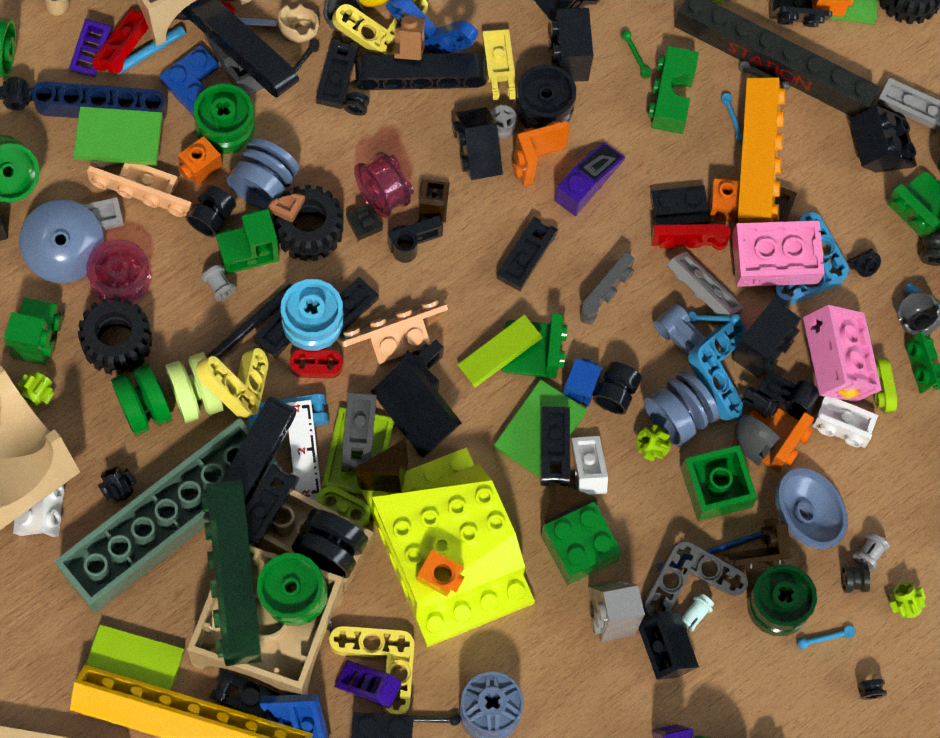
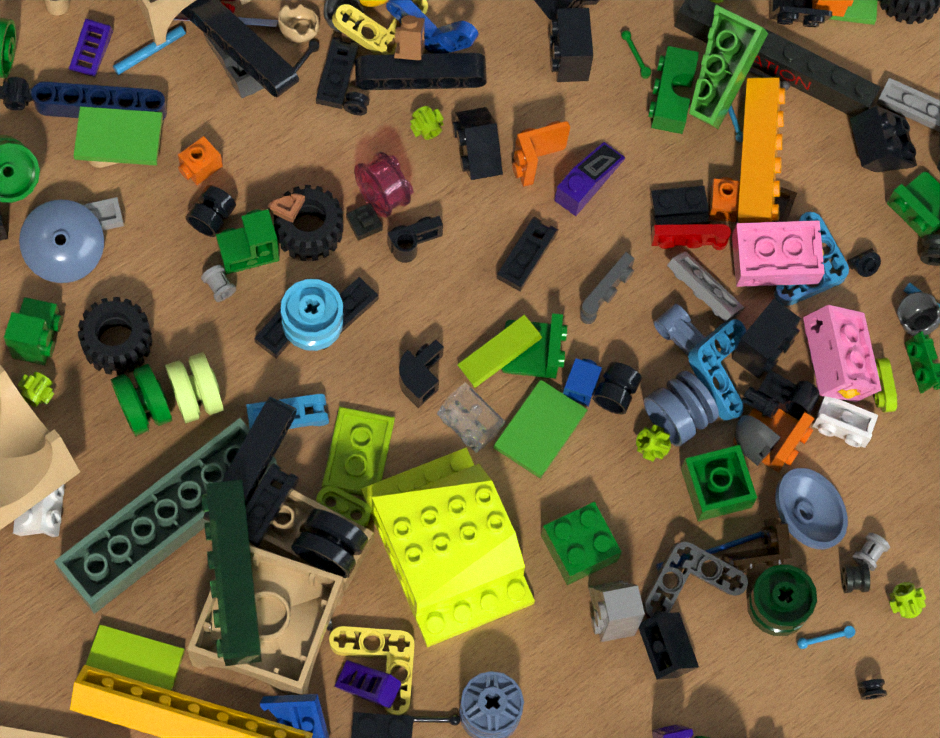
clear pink wheel [86,239,151,304] -> none
light nougat bracket [87,163,192,217] -> none
red plate [92,9,148,74] -> none
black gear [98,466,136,502] -> none
blue plate [159,45,218,117] -> none
green wheel [193,83,255,154] -> none
light yellow beam [196,348,269,419] -> none
black bar [206,283,292,359] -> none
black plate [209,670,282,722] -> none
sand blue wheel [227,138,299,210] -> none
green wheel [257,553,328,626] -> none
white sticker [286,400,321,501] -> none
red beam [290,349,343,378] -> none
light nougat bracket [338,299,448,364] -> none
dark grey plate [341,393,377,472] -> none
dark brown slope [355,440,409,493] -> none
black tile [371,356,462,458] -> none
orange brick [416,549,465,597] -> none
dark brown slope [419,180,450,223] -> none
light yellow hinge [482,29,516,101] -> none
light grey wheel [491,105,517,139] -> none
black wheel [515,64,576,129] -> none
black plate [540,407,570,486] -> none
dark brown slope [542,484,598,528] -> none
white plate [571,436,608,495] -> none
light aqua pin [681,593,714,632] -> none
dark azure hinge [688,311,741,324] -> none
none -> lime gear [410,106,444,140]
none -> clear brick [437,382,506,453]
none -> bright green wedge [689,5,768,129]

